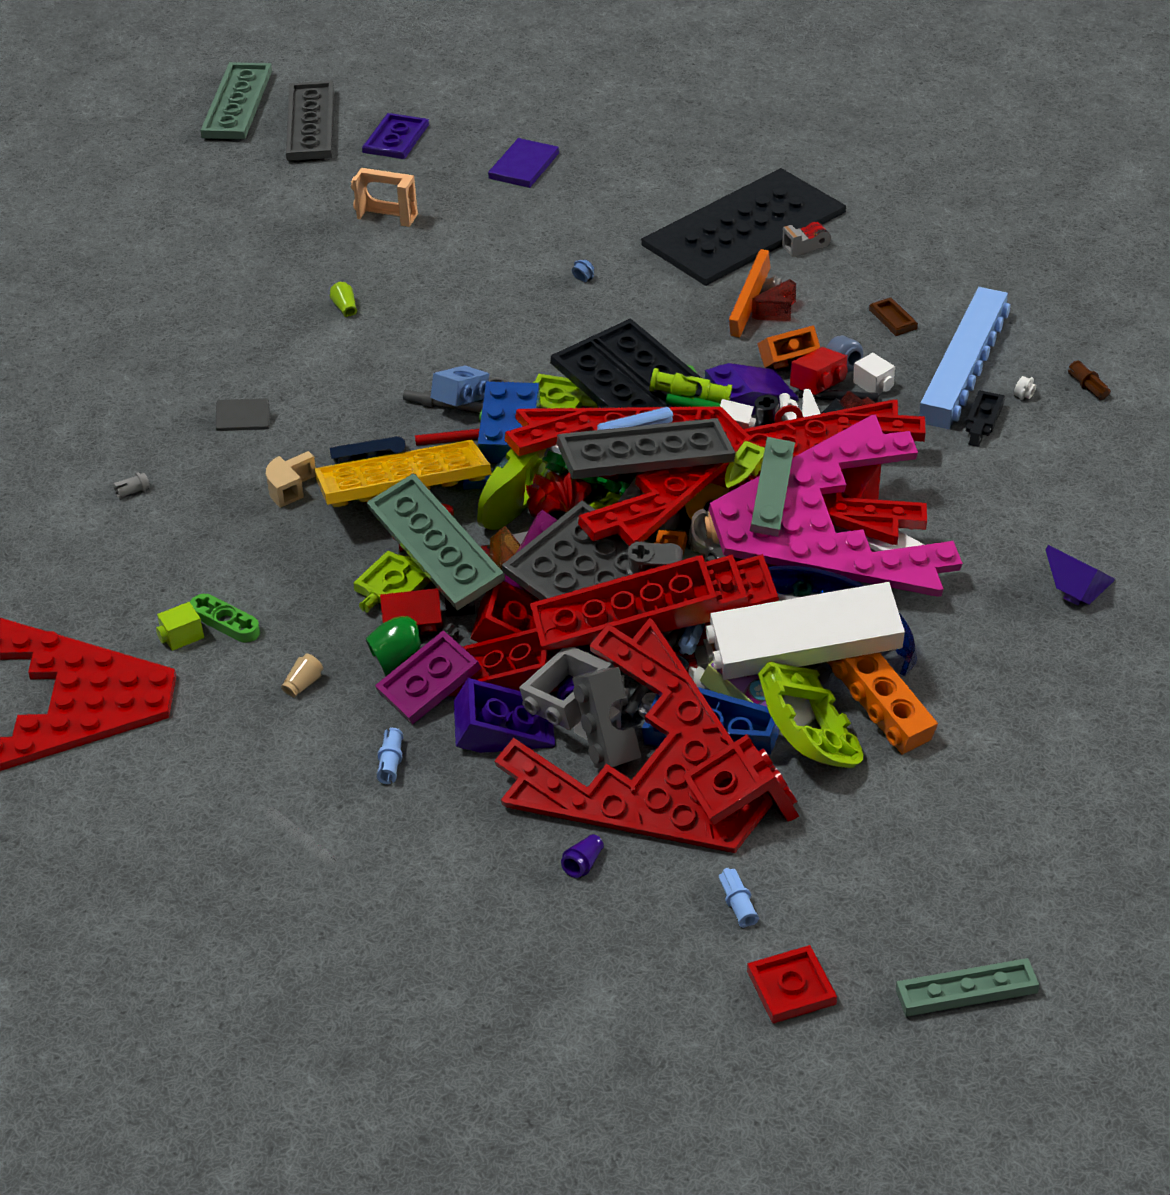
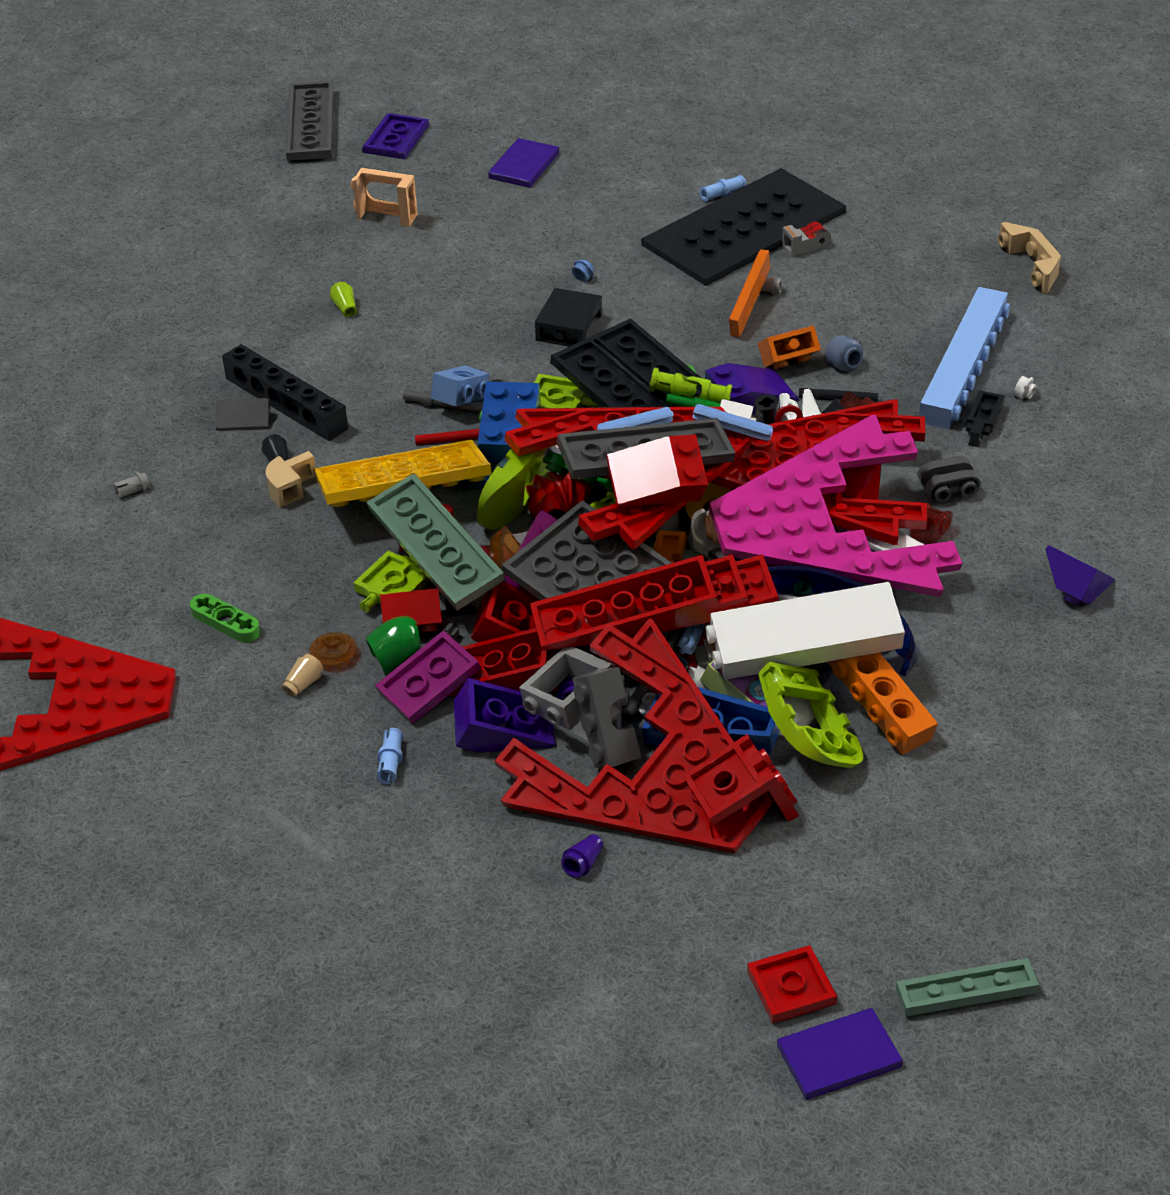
lime brick [156,602,204,651] -> none
sand green plate [200,62,272,139] -> none
dark blue plate [330,436,406,463] -> none
dark grey piece [626,542,683,575] -> none
light blue axle [719,868,759,928] -> none
lime plate [725,441,765,489] -> none
sand green plate [750,437,795,537] -> none
clear red slope [752,279,796,321] -> none
red brick [790,347,848,395] -> none
white brick [853,353,895,395] -> none
reddish brown tile [869,297,918,336] -> none
reddish brown axle [1068,360,1111,400] -> none
none -> black brick [222,344,348,441]
none -> black cone [261,434,289,462]
none -> clear orange gear [309,632,356,670]
none -> black panel [535,288,602,347]
none -> slope [606,434,708,507]
none -> light blue axle [693,404,773,442]
none -> light blue pin [700,175,746,202]
none -> dark purple tile [777,1008,903,1100]
none -> clear red piece [909,503,953,545]
none -> dark grey brick [918,456,981,502]
none -> tan slope [997,222,1061,294]

